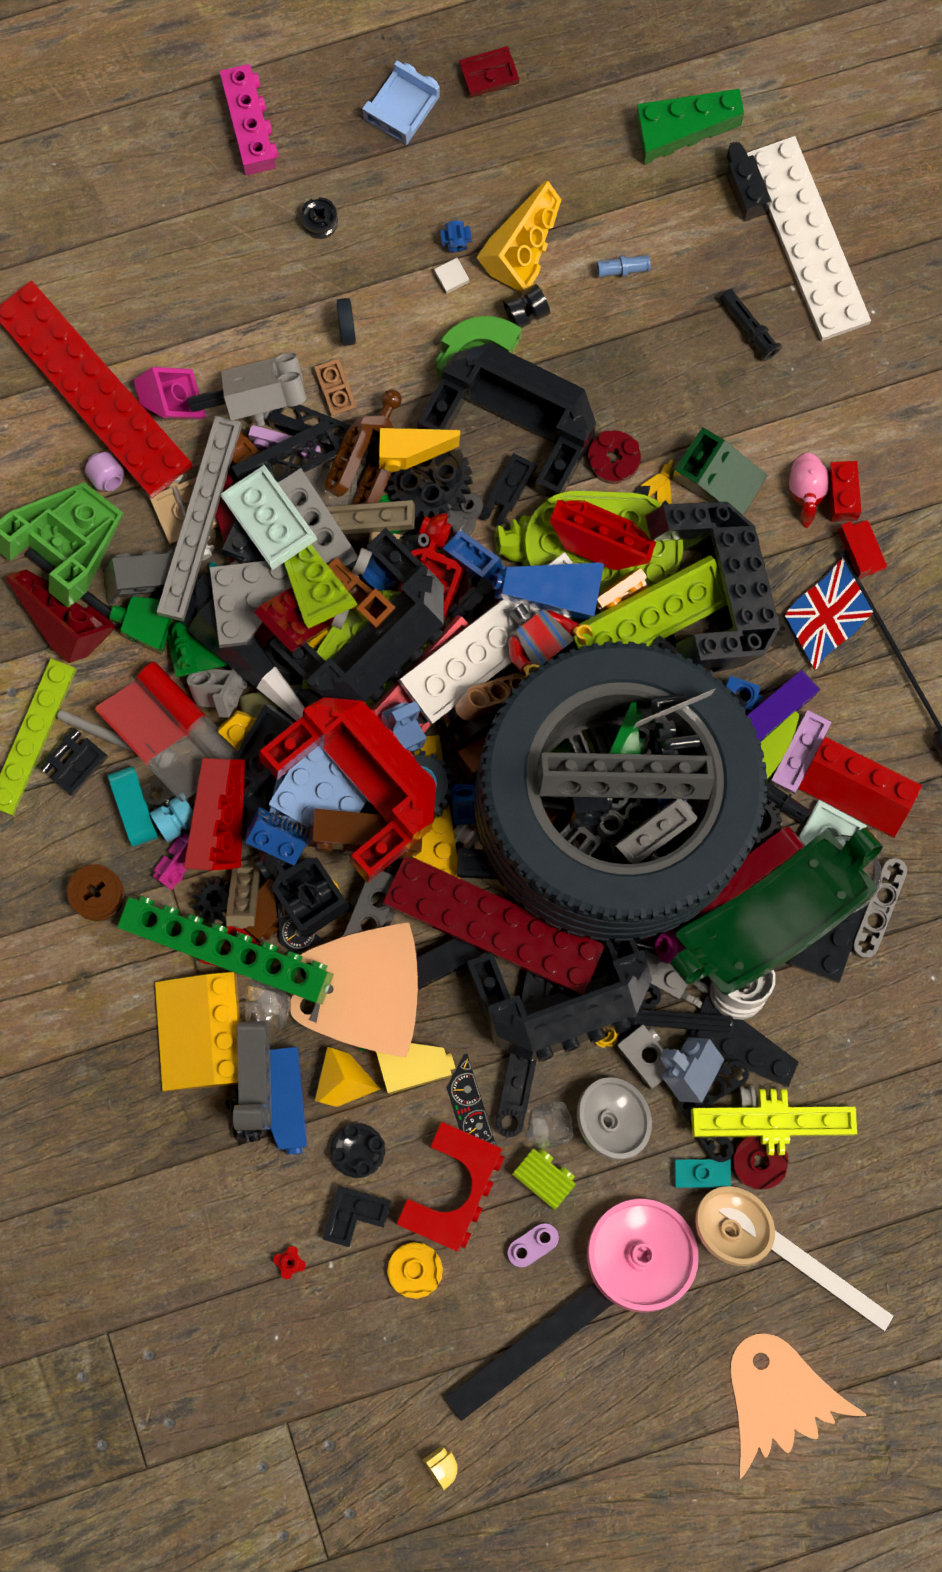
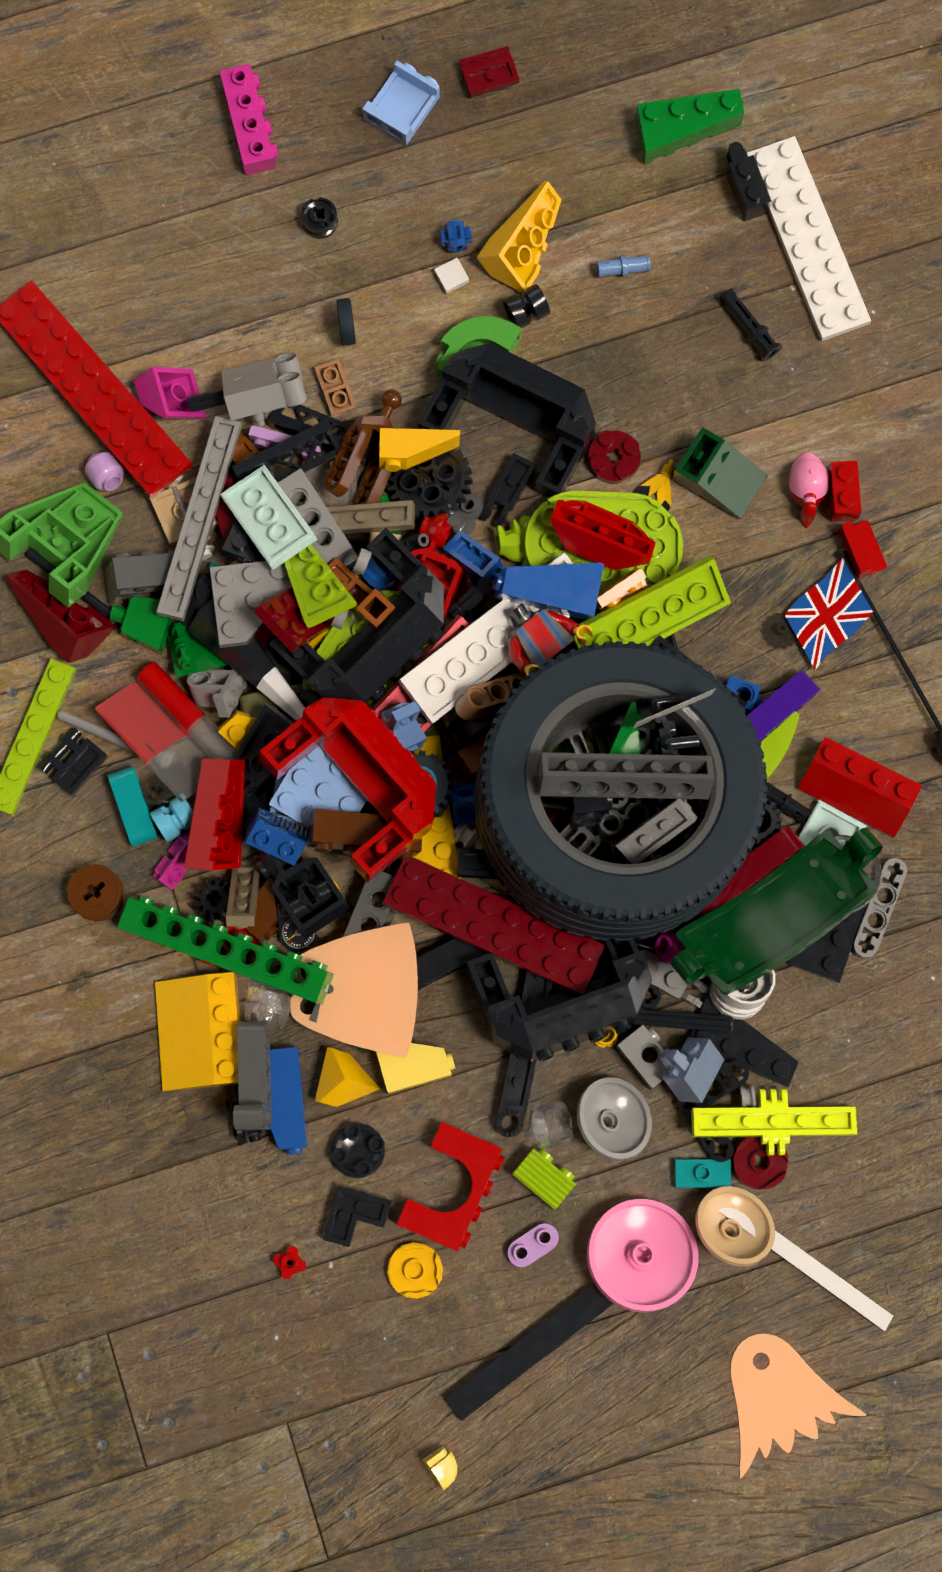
black sticker [447,1054,496,1145] -> none
black wedge [645,502,780,673] -> none
lavender plate [771,710,831,794] -> none

